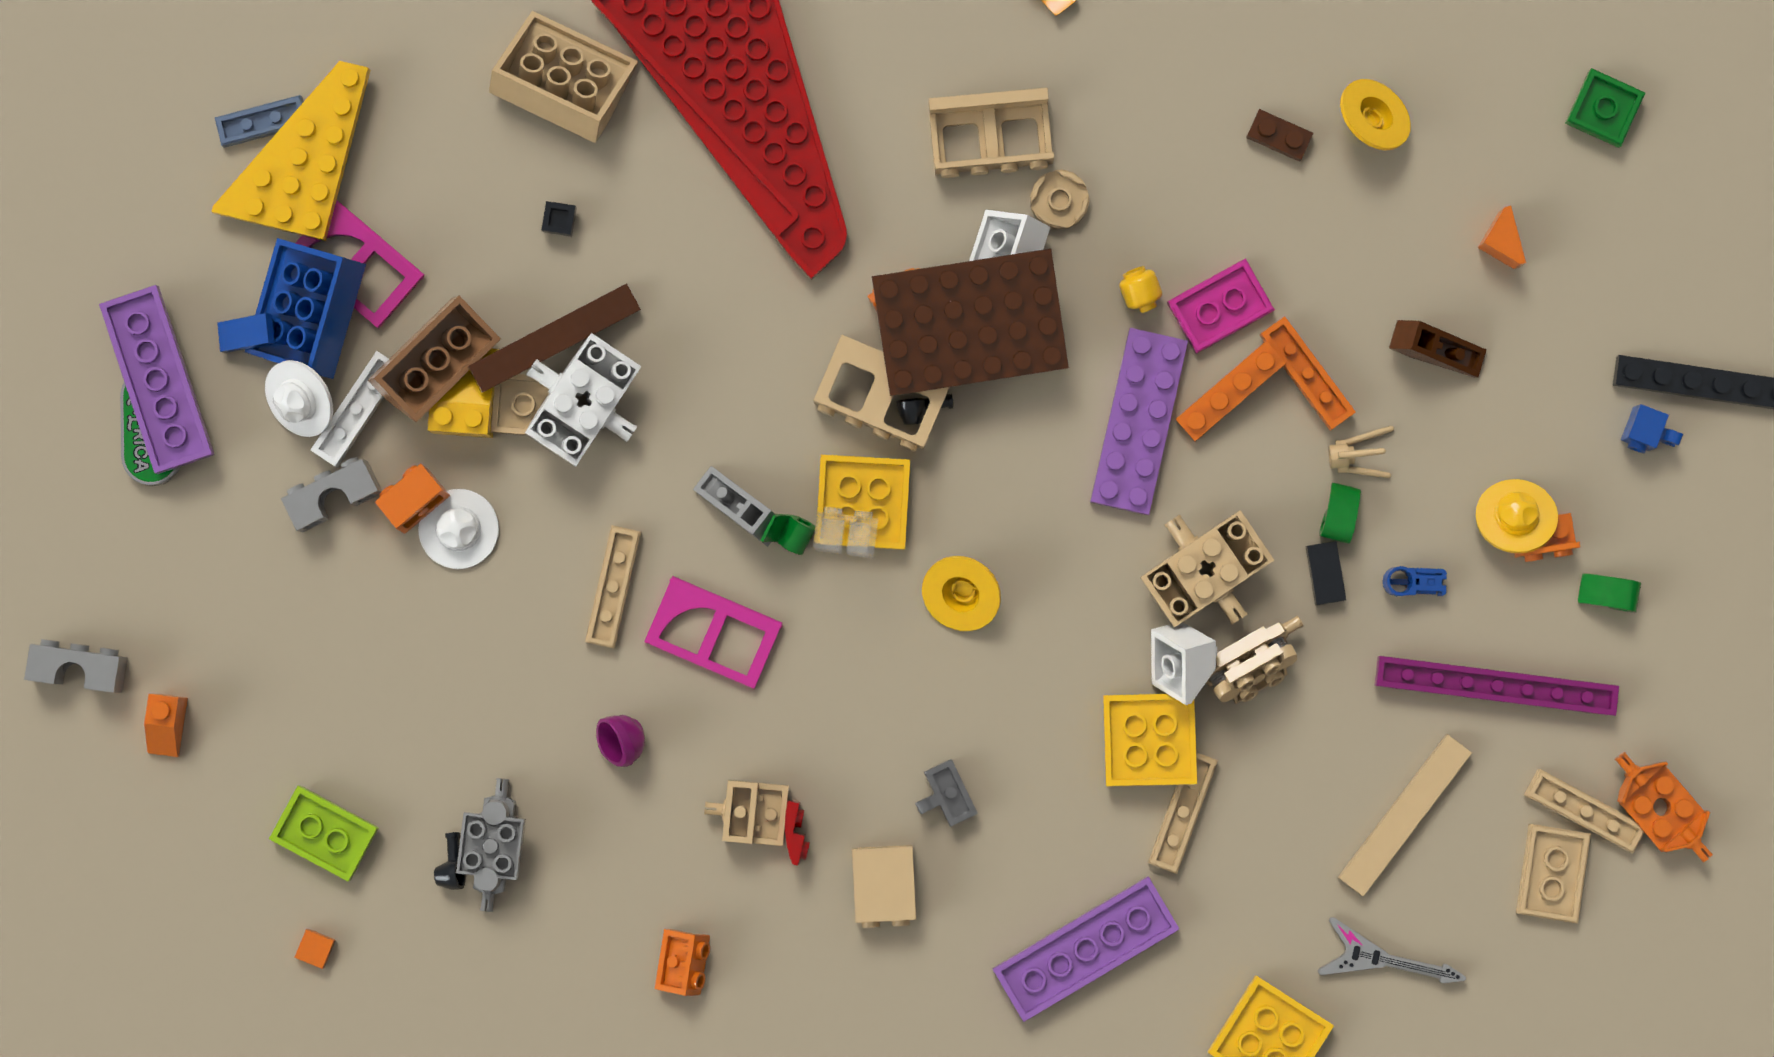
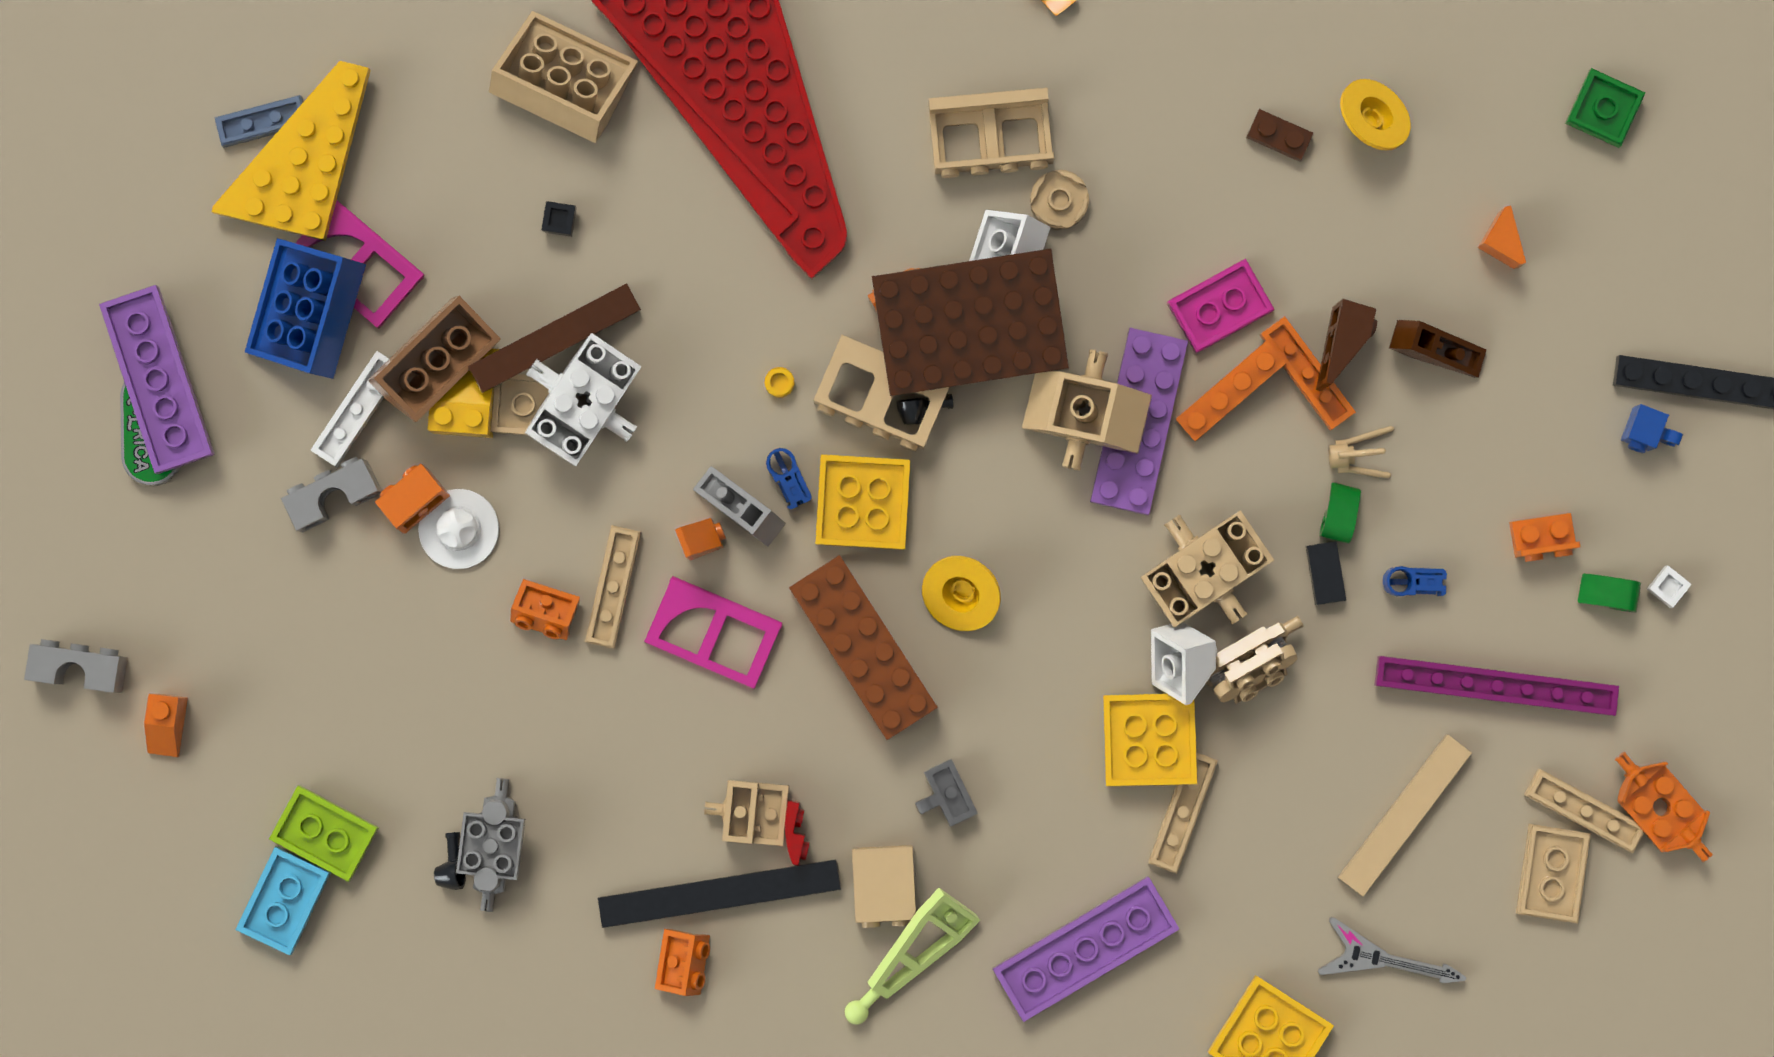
blue tile [217,313,275,353] -> none
white hat [265,360,333,437] -> none
orange tile [294,929,336,969] -> none
magenta hat [596,715,645,767] -> none
green panel [760,514,816,555] -> none
clear piece [813,507,879,558] -> none
yellow head [1119,266,1162,313] -> none
yellow hat [1475,479,1558,553] -> none
none -> medium azure plate [235,847,331,955]
none -> orange bracket [510,579,580,640]
none -> black tile [598,859,841,928]
none -> orange slope [675,518,726,561]
none -> yellow tile [764,367,795,398]
none -> blue piece [766,448,812,509]
none -> dark orange brick [789,555,938,740]
none -> yellowish green plate [845,888,980,1025]
none -> tan slope [1022,349,1152,471]
none -> reddish brown slope [1316,299,1377,391]
none -> white plate [1647,565,1692,608]

